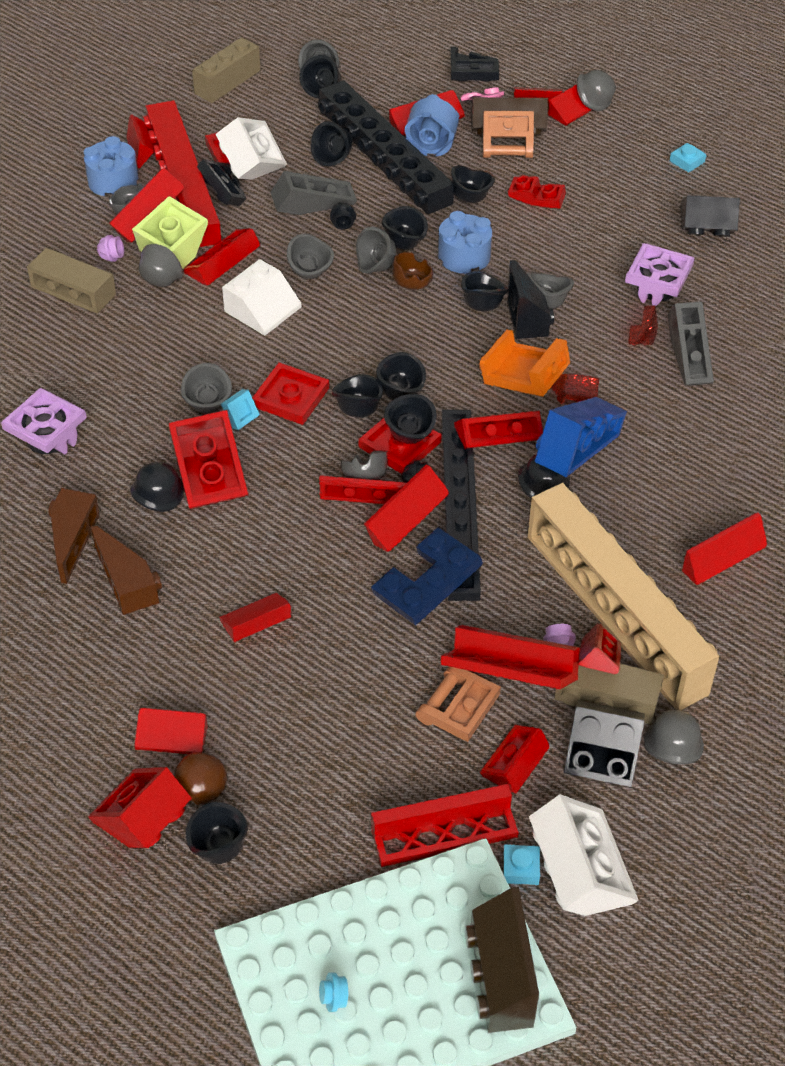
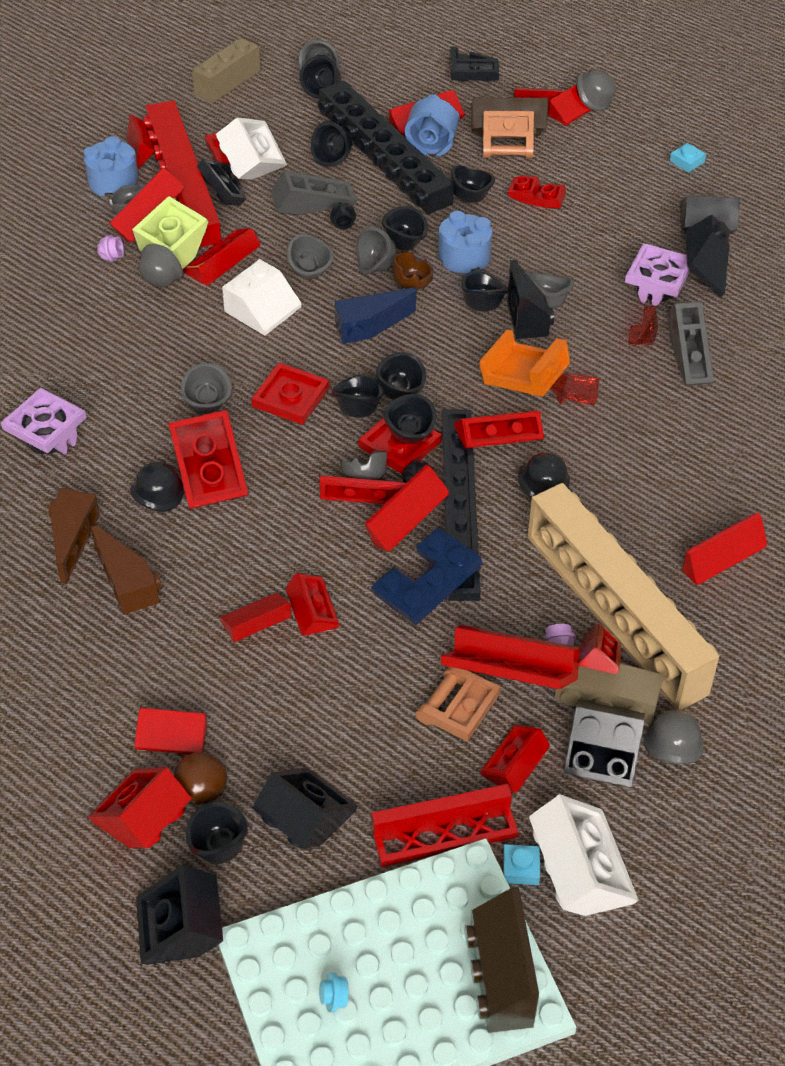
dark tan brick [27,248,116,314] -> none
medium azure plate [221,389,260,430] -> none
bright pink plate [461,87,504,102] -> none
blue wedge [535,397,627,477] -> none
none -> black slope [136,864,224,965]
none -> black slope [252,767,358,849]
none -> red slope [286,573,340,635]
none -> dark blue slope [335,287,416,344]
none -> black slope [685,214,730,297]

